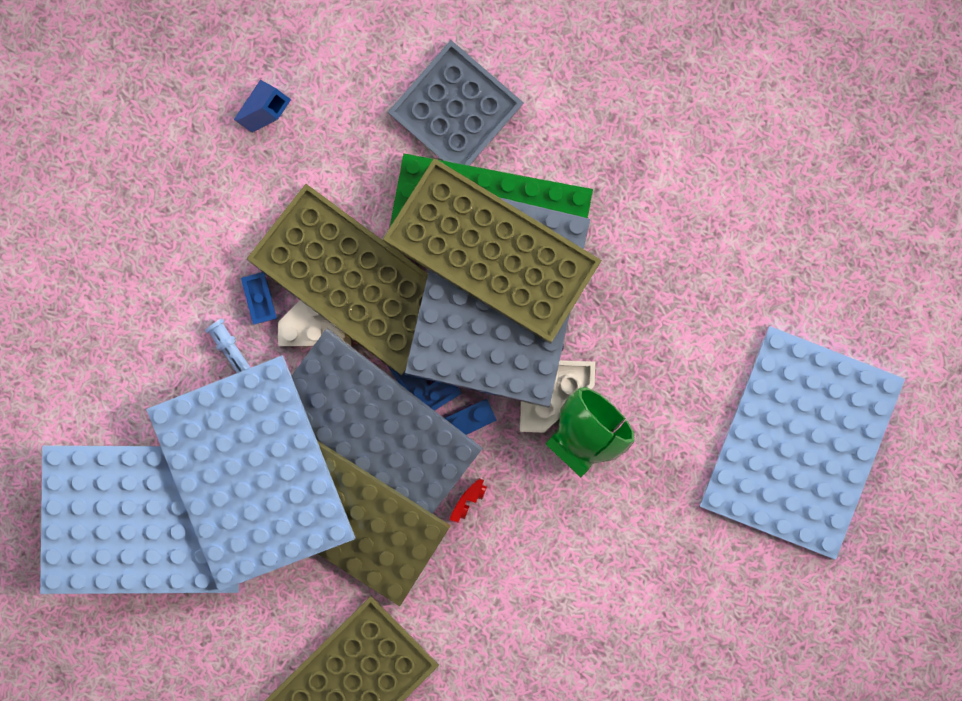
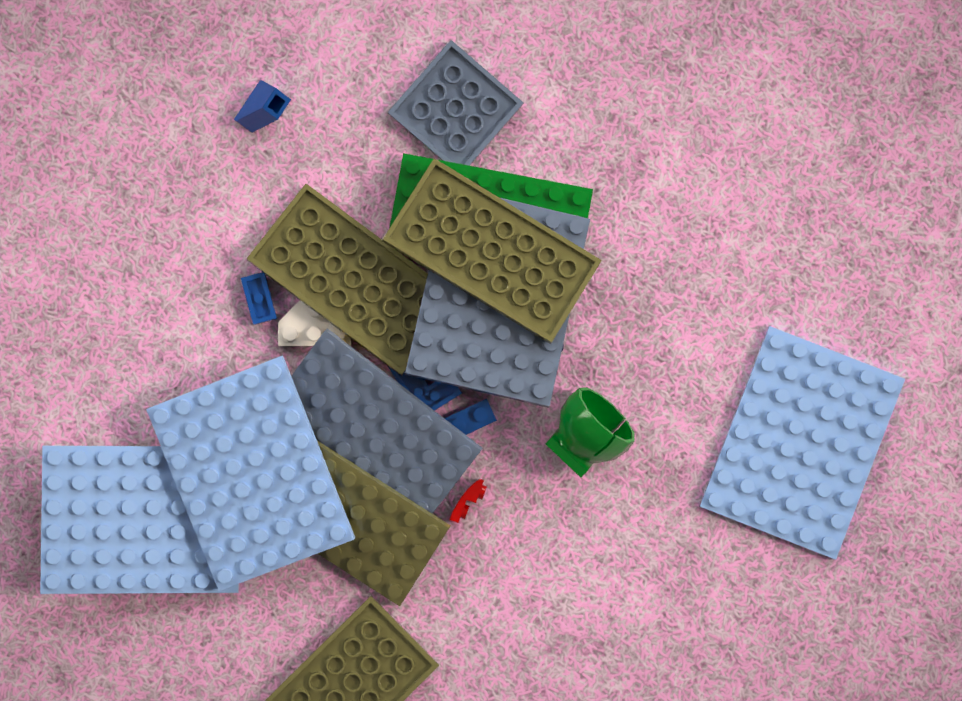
light blue pin [204,319,251,373] -> none
white plate [520,360,595,433] -> none

